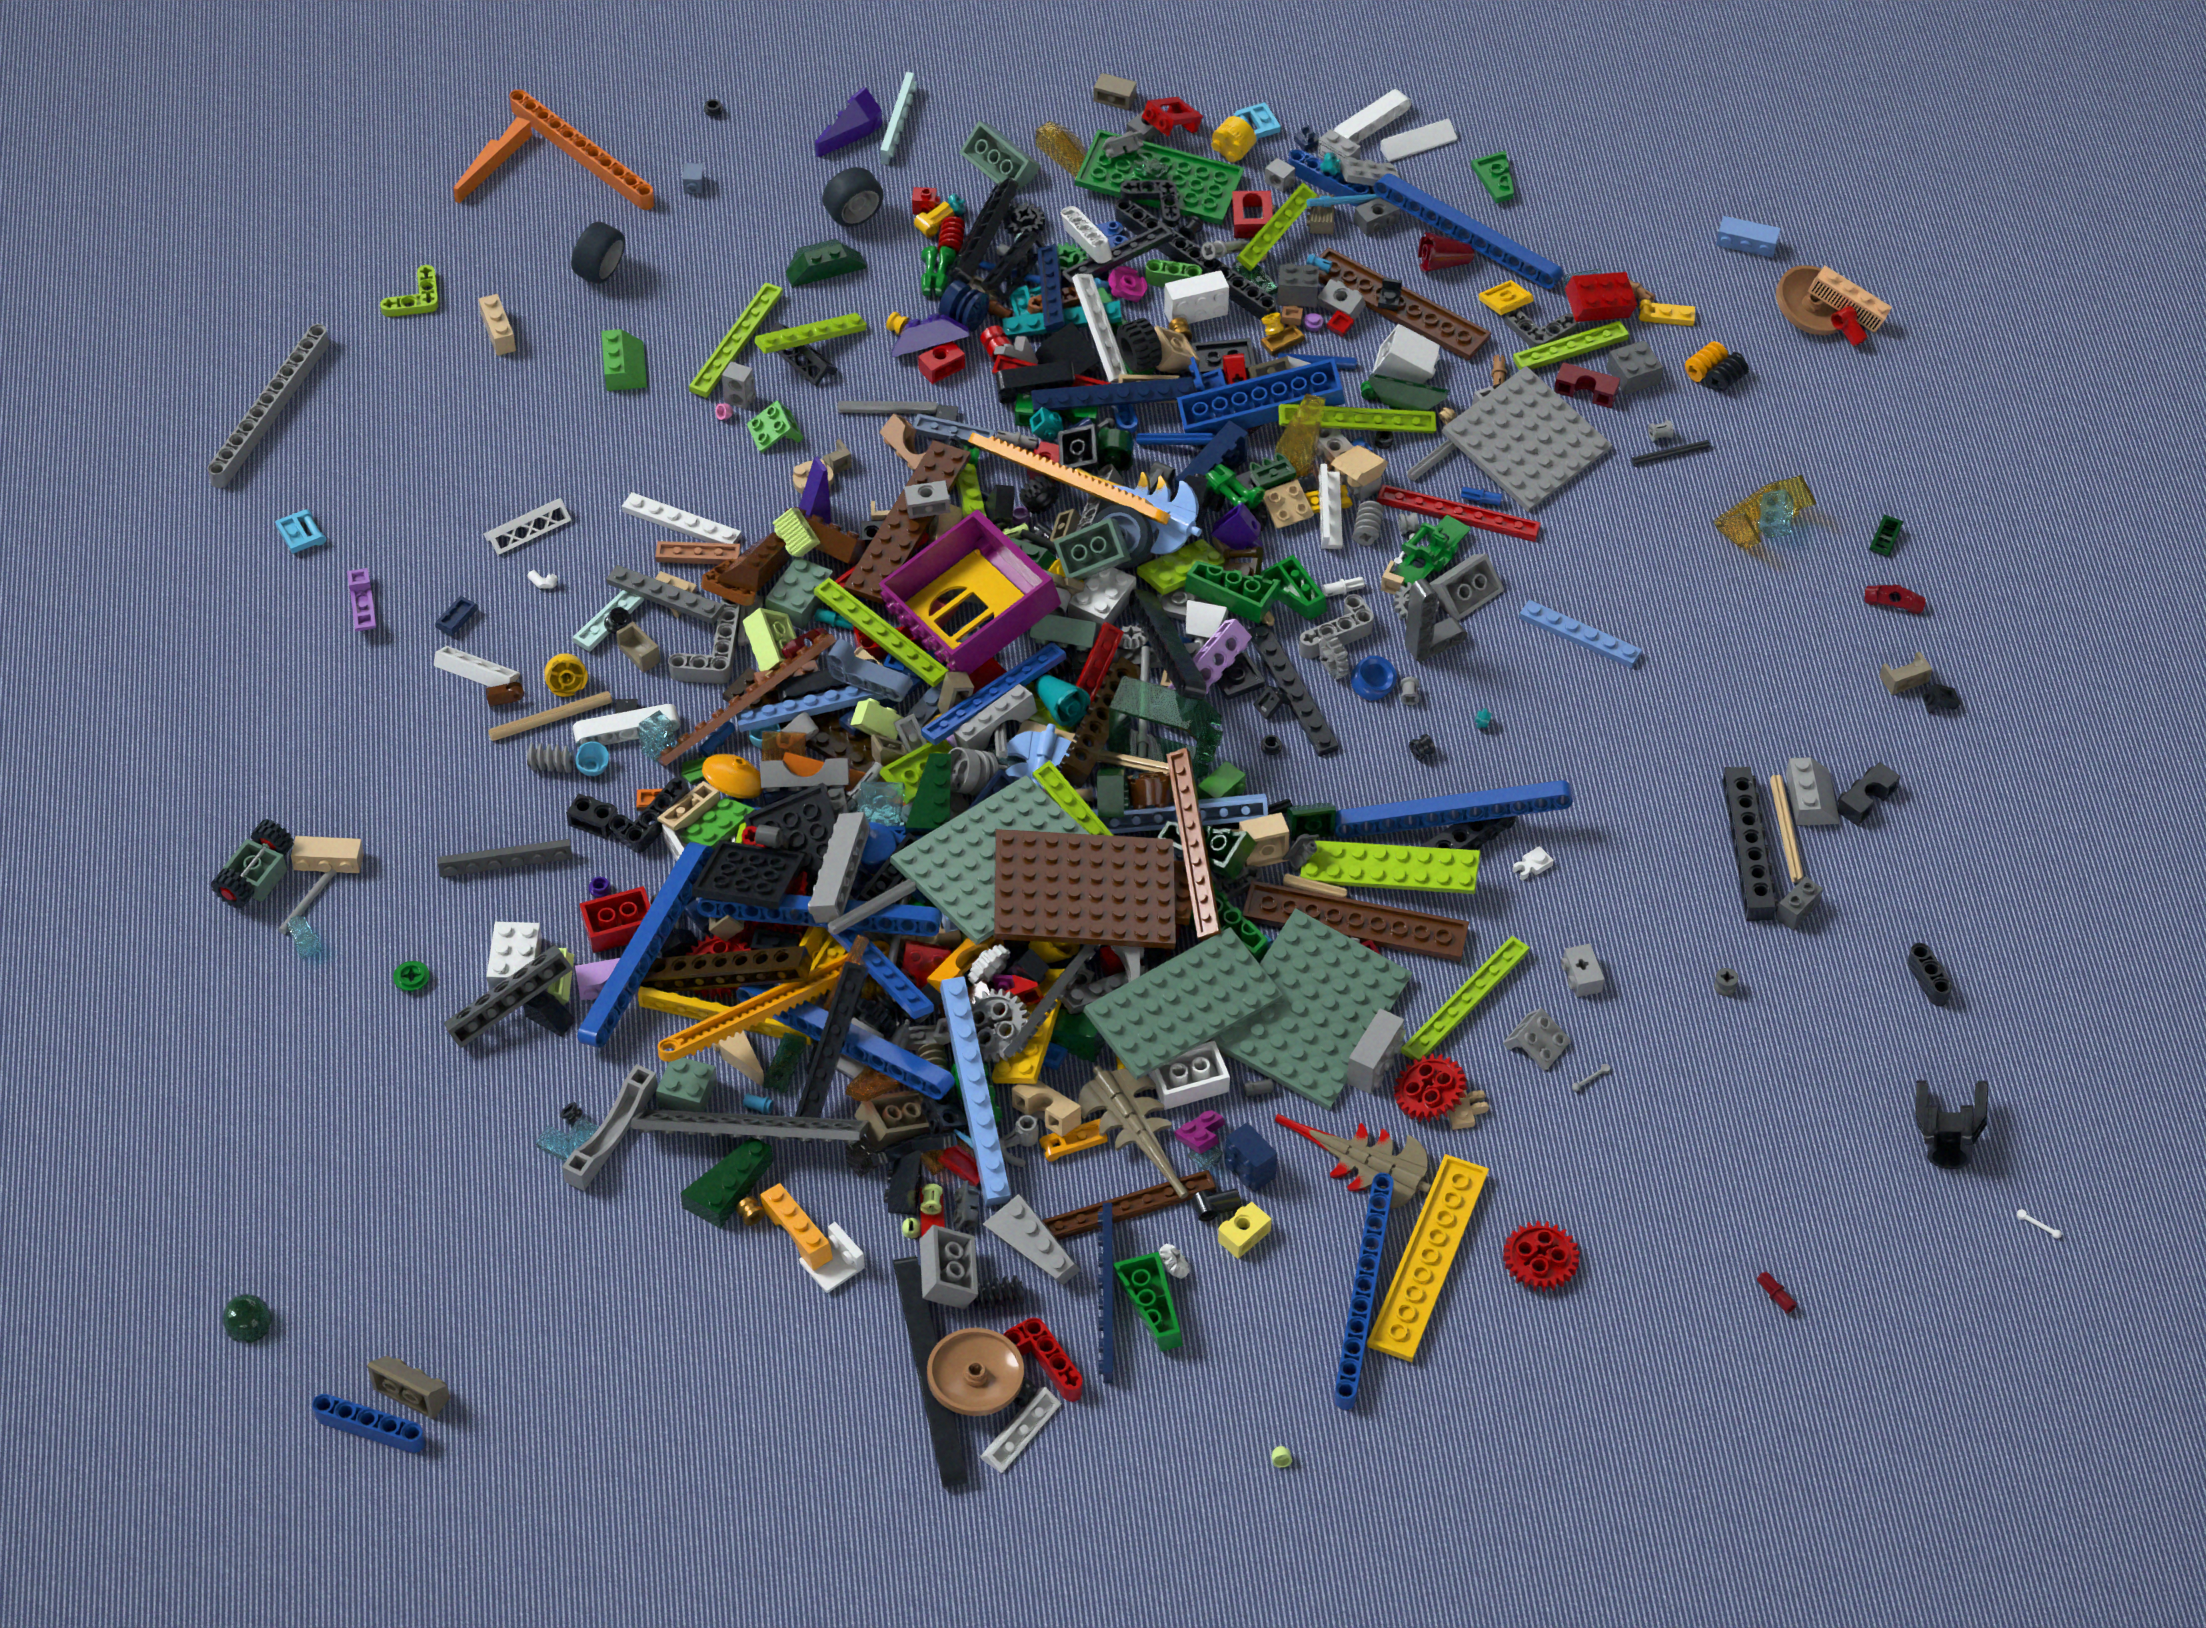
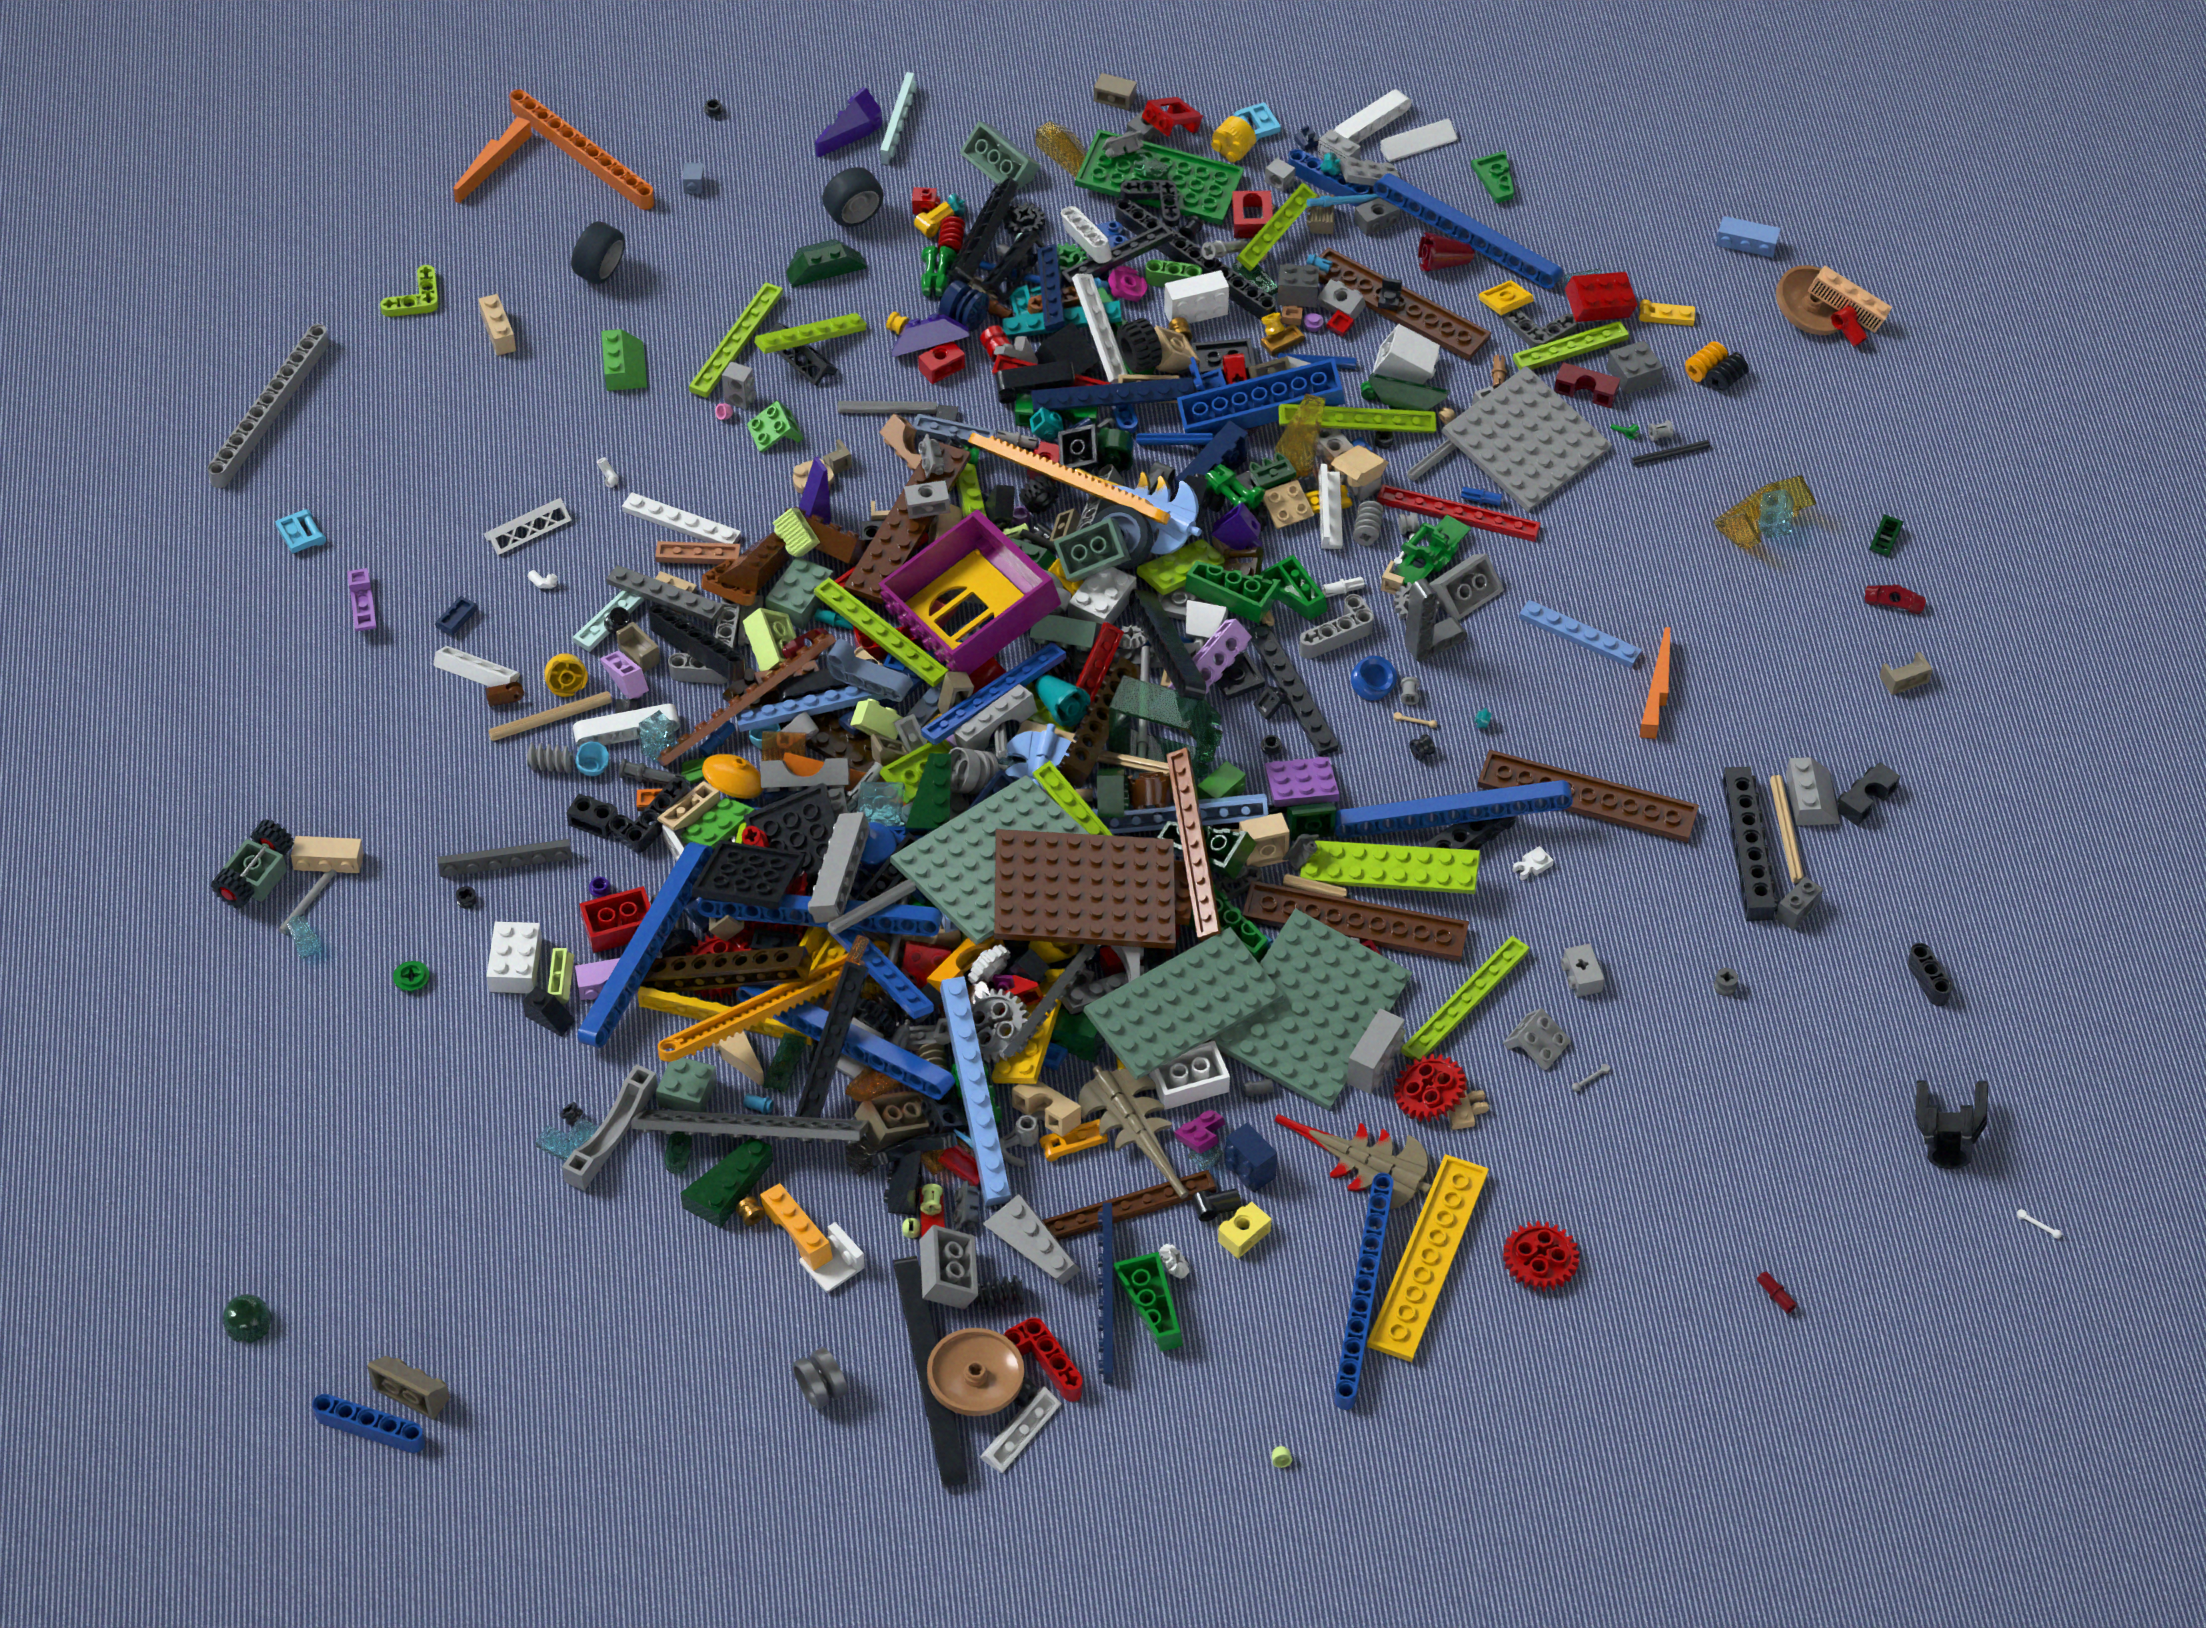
dark grey brick [444,944,573,1048] -> none
dark grey piece [755,824,790,850] -> none
dark tan plate [1051,574,1085,596] -> none
light grey gear [1318,633,1349,679] -> none
medium nougat pin [1629,279,1655,303] -> none
black bracket [1923,684,1960,713] -> none
none -> black bush [456,886,477,909]
none -> white arm [597,457,619,488]
none -> lavender slope [600,650,649,699]
none -> dark grey pin [619,759,686,785]
none -> black beam [649,605,745,681]
none -> clear green plate [664,1131,693,1174]
none -> flat silver wheel [792,1347,848,1410]
none -> light grey hinge [918,434,945,478]
none -> medium lavender plate [1265,757,1339,807]
none -> tan hinge [1394,712,1437,728]
none -> reddish brown plate [1477,749,1699,843]
none -> green hand [1610,424,1639,440]
none -> orange slope [1639,627,1670,739]

